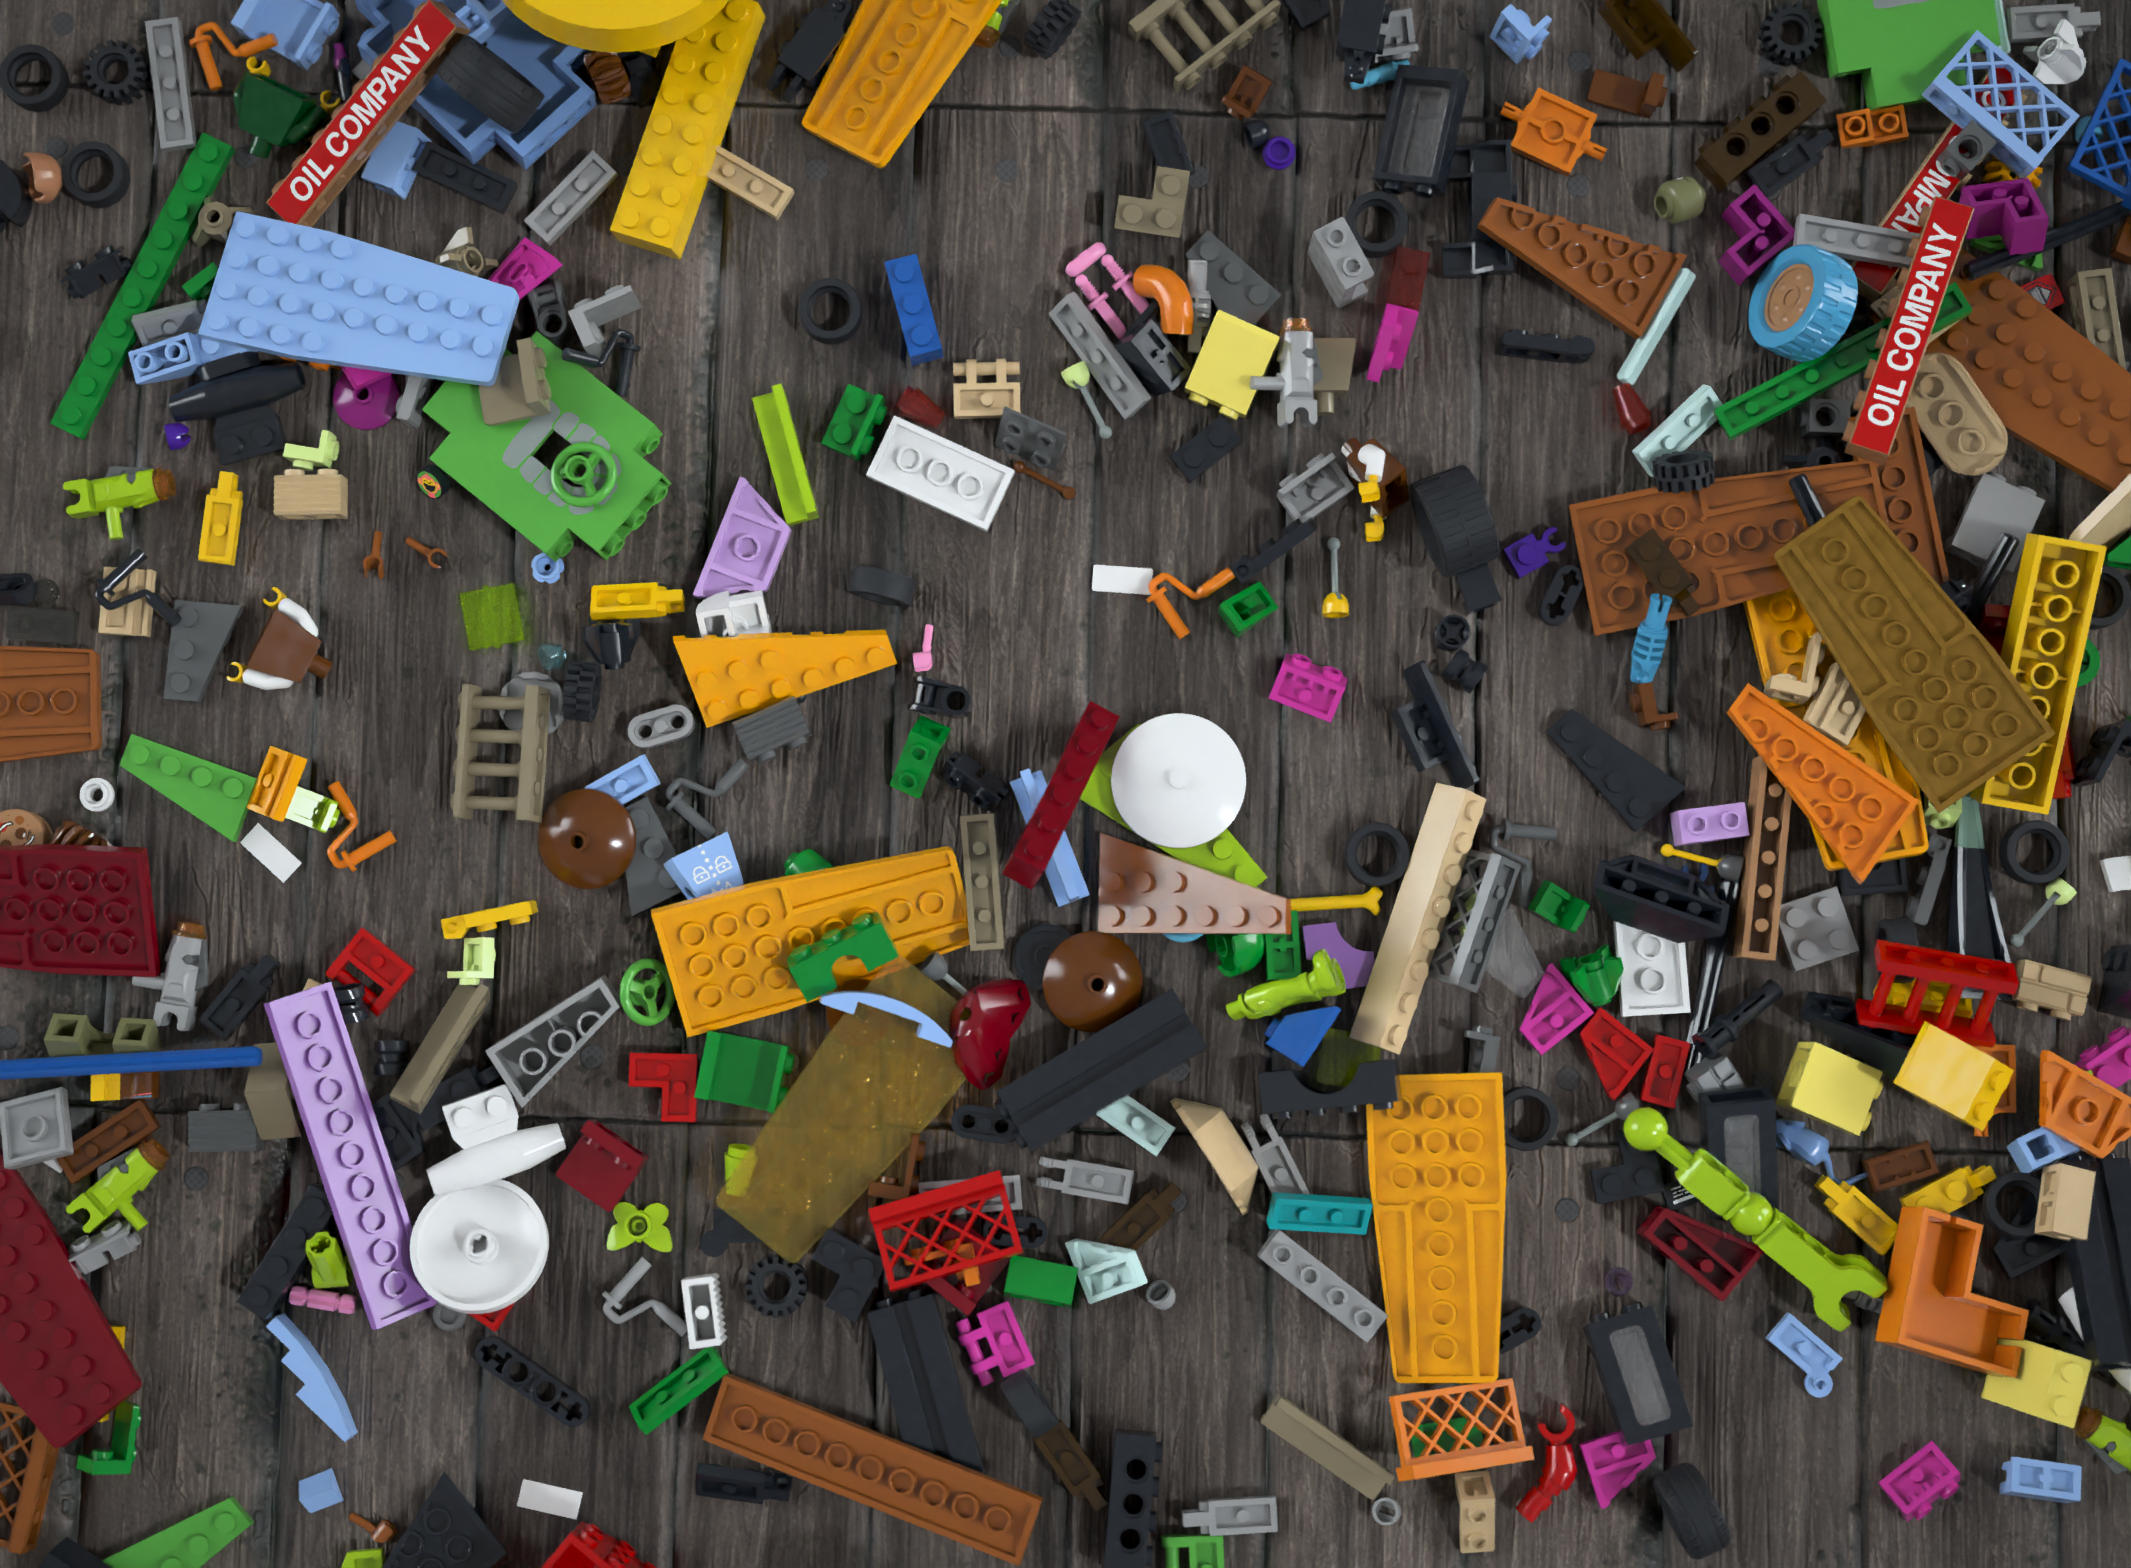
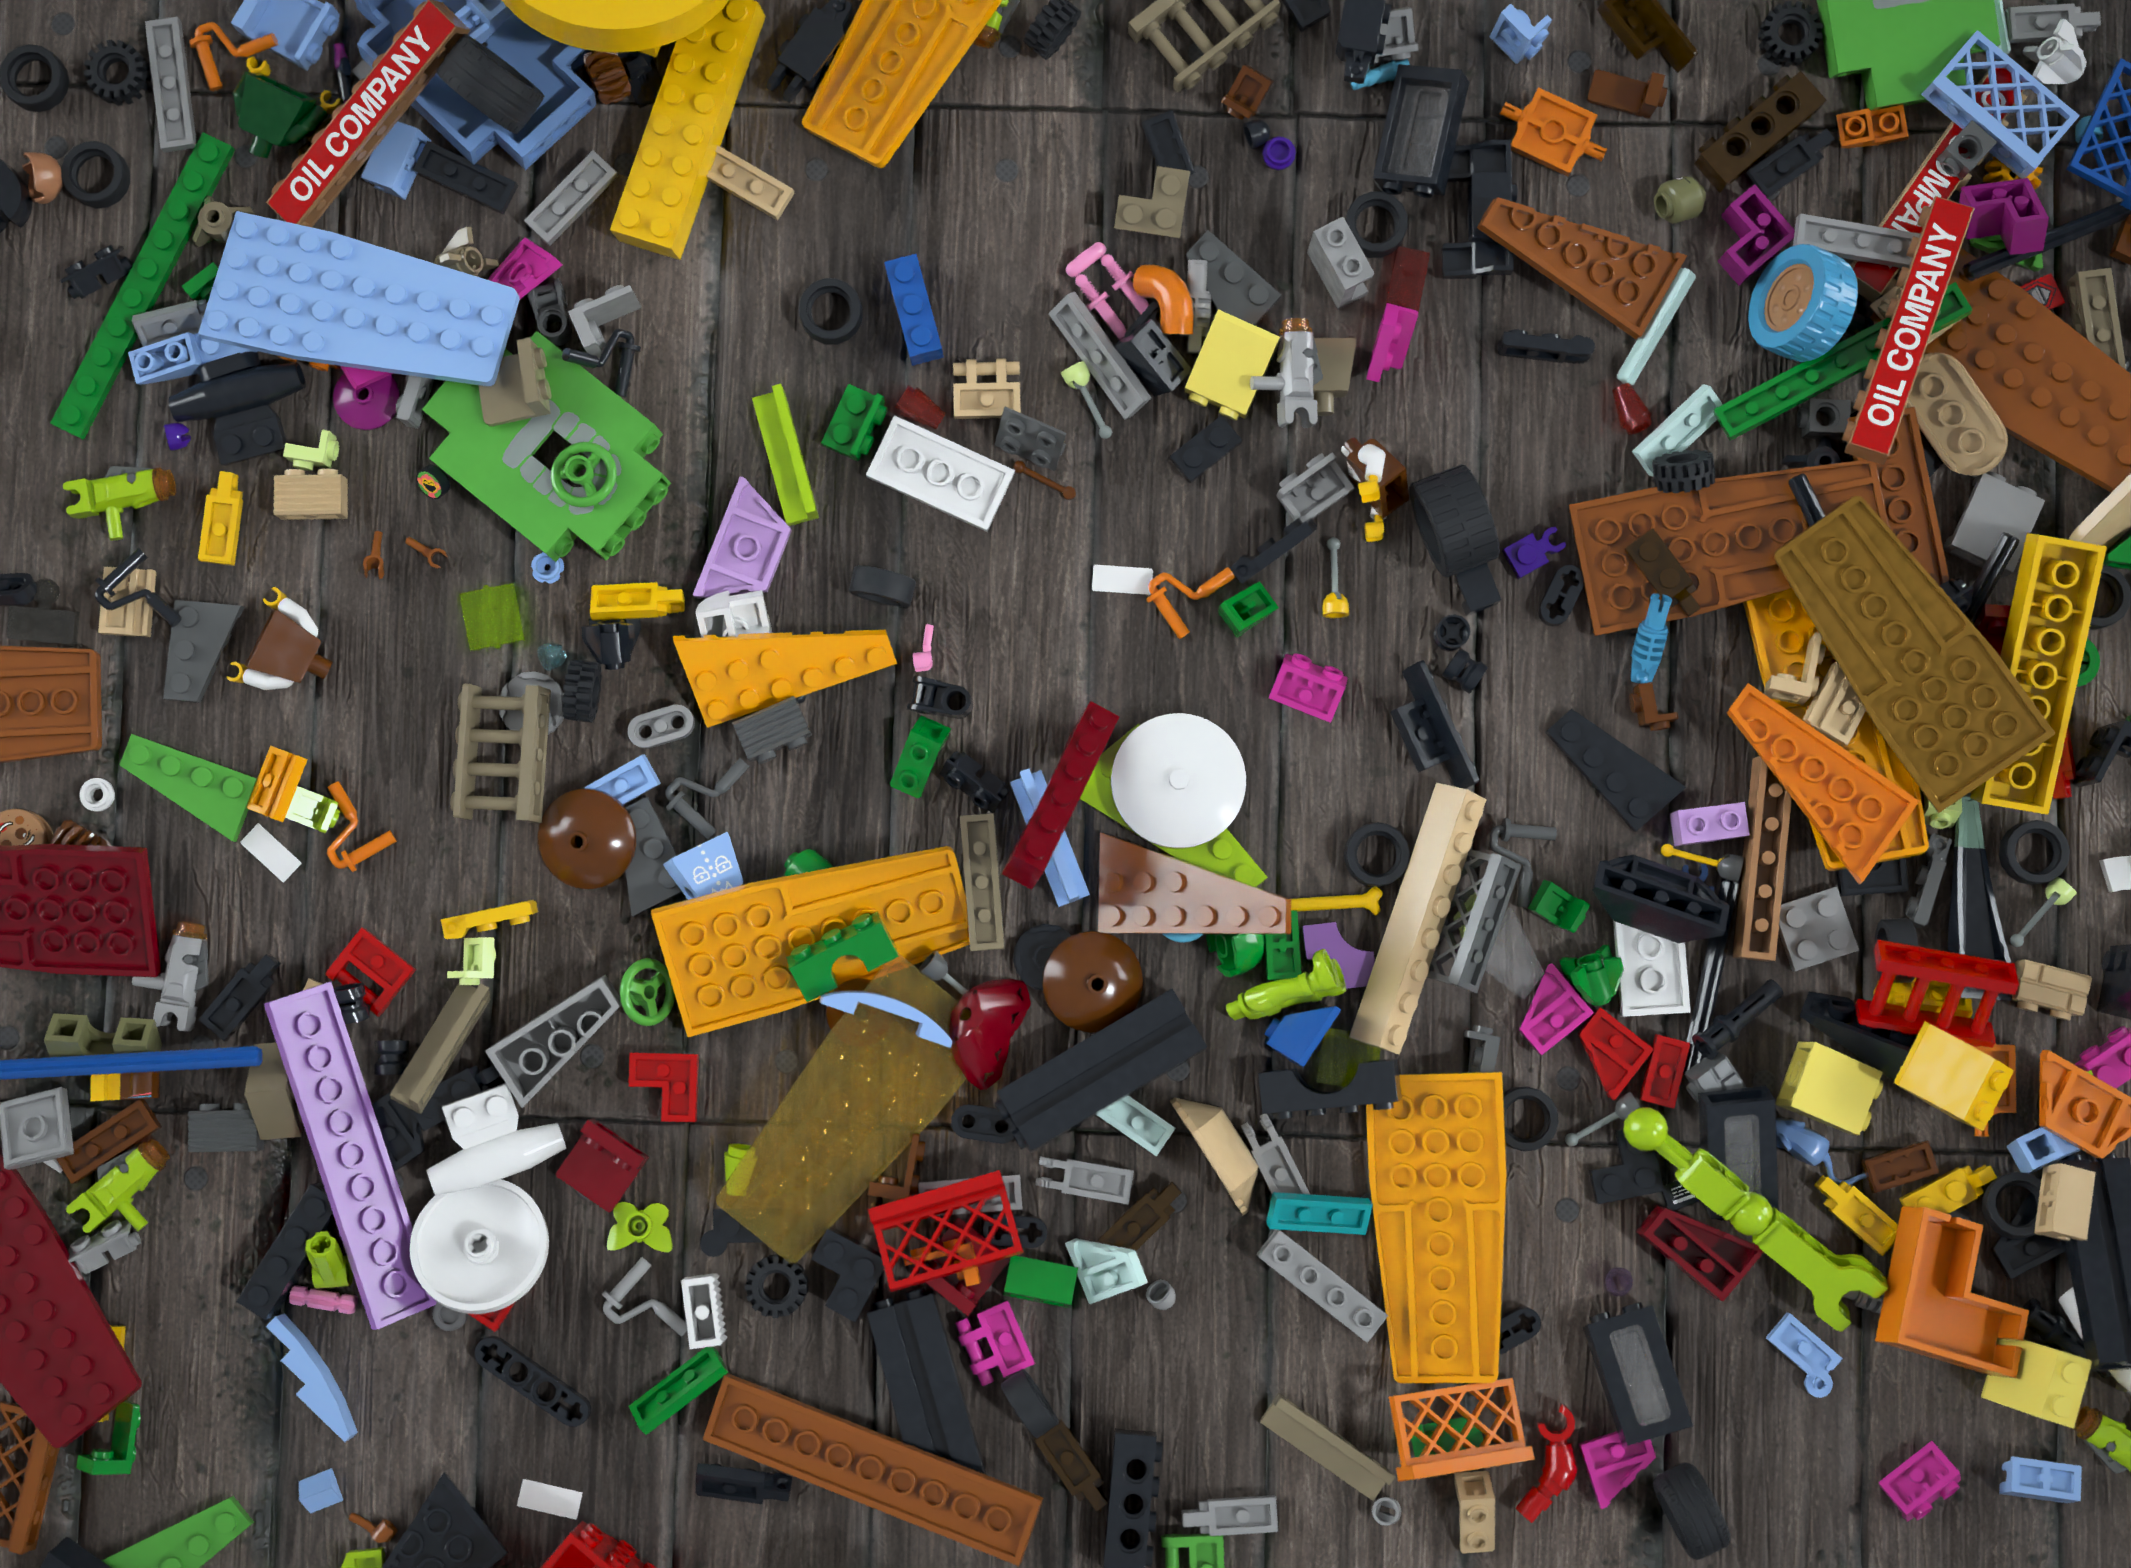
green panel [694,1031,795,1113] -> none

